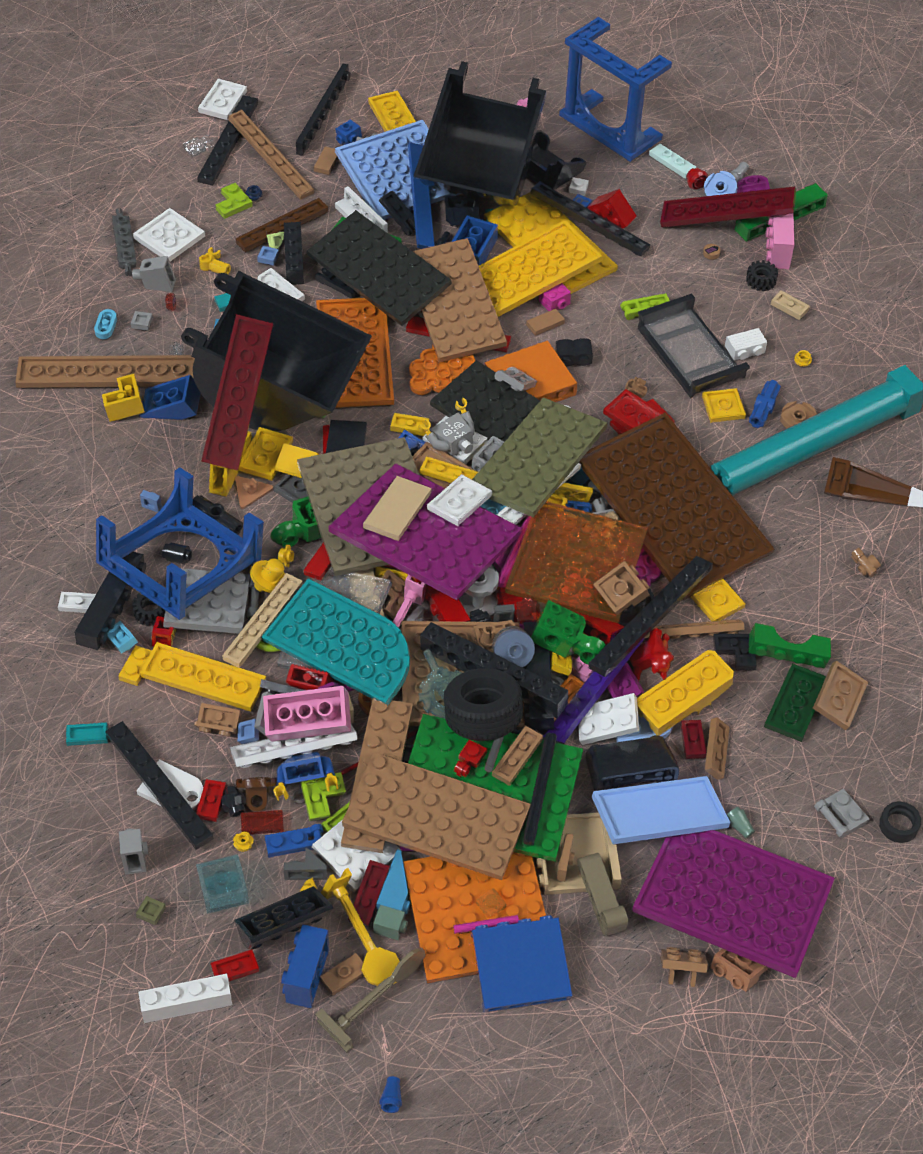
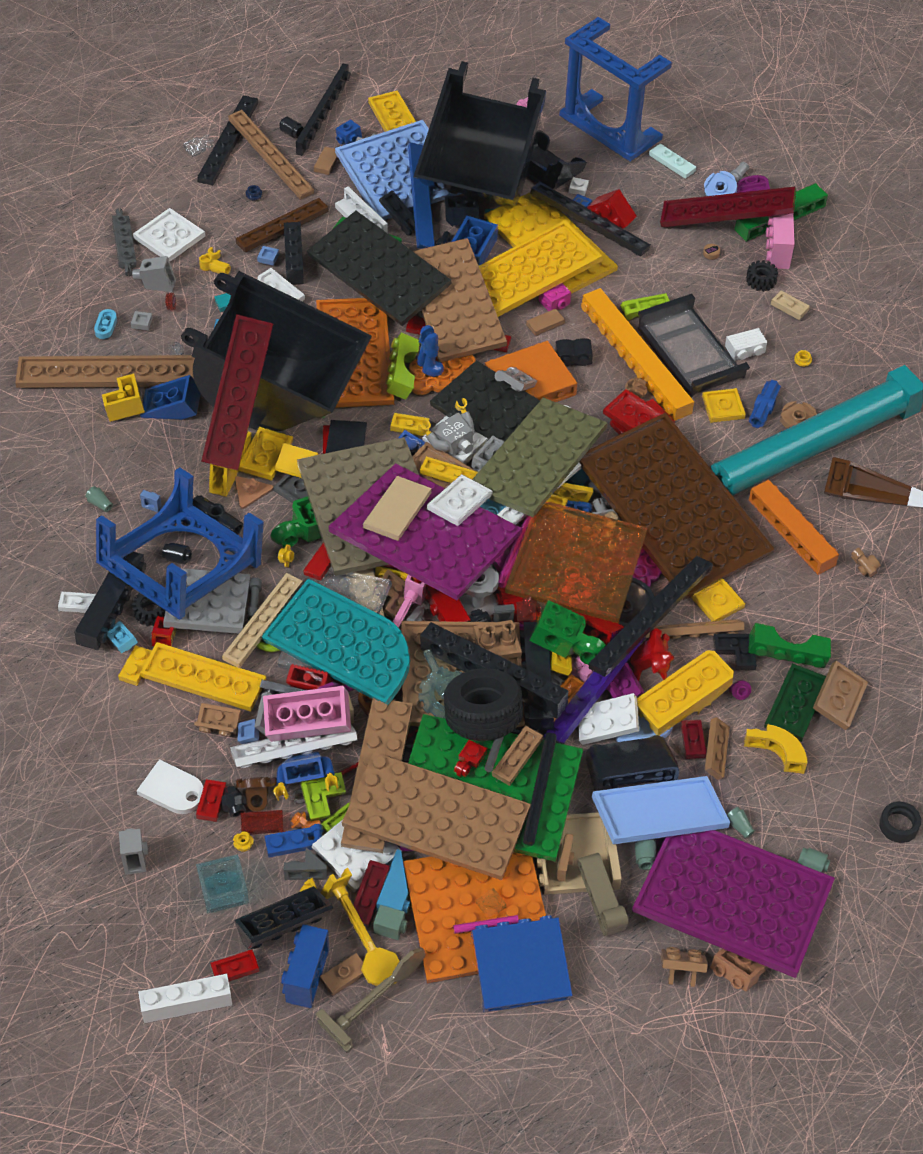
teal tile [66,722,108,746] -> none
black plate [105,721,214,850] -> none
olive plate [136,896,166,925] -> none
white plate [198,79,247,120] -> none
lime plate [215,183,253,219] -> none
yellow plate [250,558,285,593] -> none
yellowish green tile [267,232,284,249] -> none
black hinge [314,267,357,298] -> none
blue cone [379,1076,402,1113] -> none
sand blue piece [492,626,535,667] -> none
medium nougat plate [593,561,650,615] -> none
red cone [686,168,708,189] -> none
light grey plate [814,789,869,838] -> none
none -> sand green cone [85,486,113,512]
none -> black brick [279,116,304,138]
none -> orange plate [290,811,320,828]
none -> lime arch [386,332,420,400]
none -> blue piece [417,325,444,377]
none -> light orange brick [581,288,694,421]
none -> sand green brick [635,839,657,870]
none -> magenta plate [729,680,751,700]
none -> yellow arch [744,724,807,774]
none -> orange brick [749,479,839,575]
none -> sand green brick [798,847,831,872]

